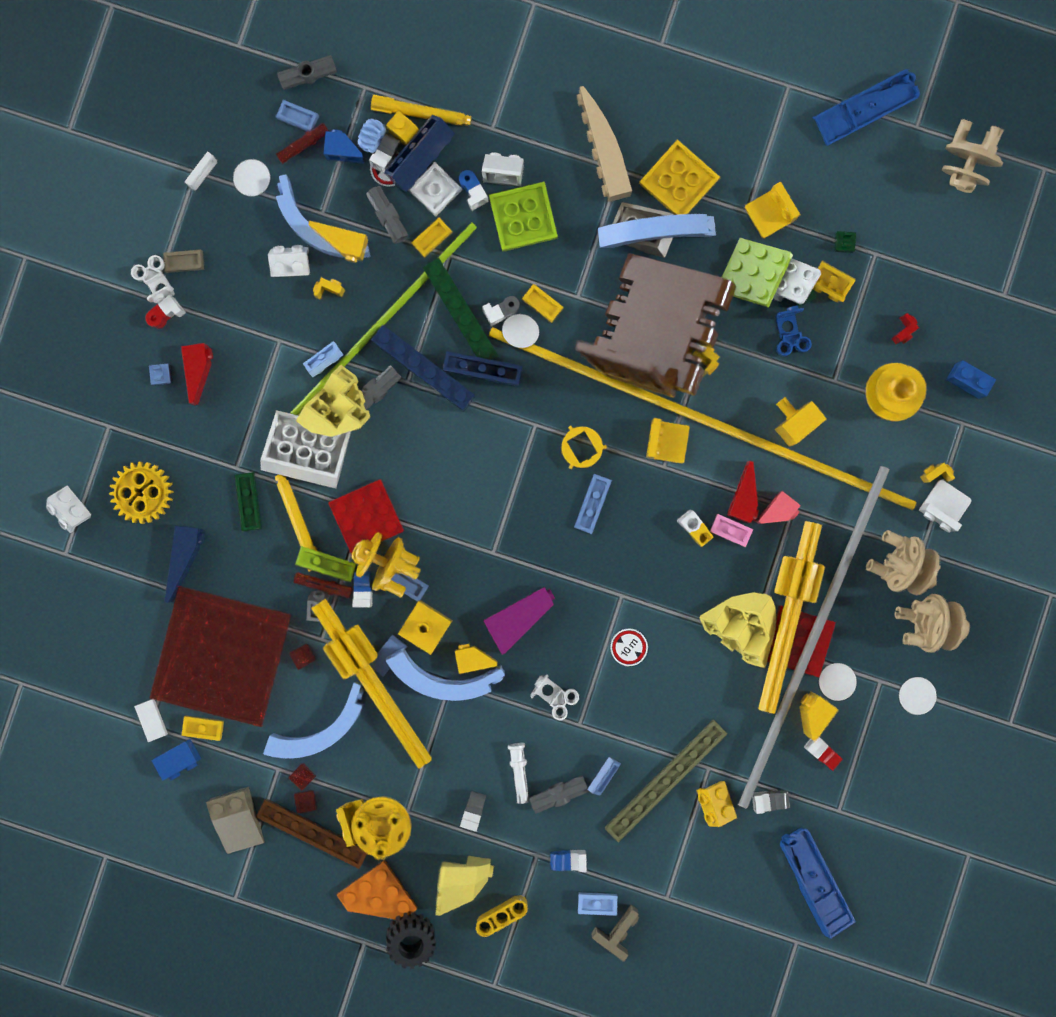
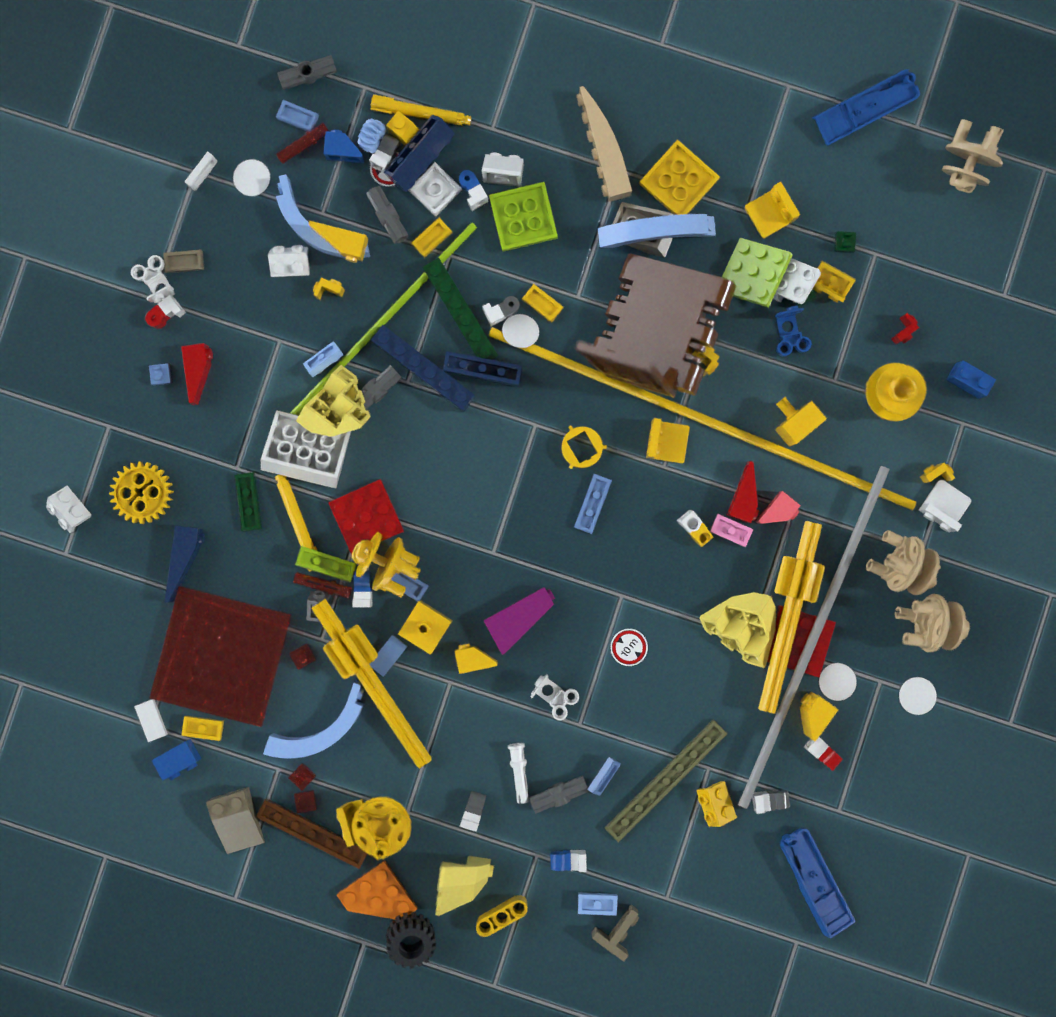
light blue arch [386,648,505,701] -> none

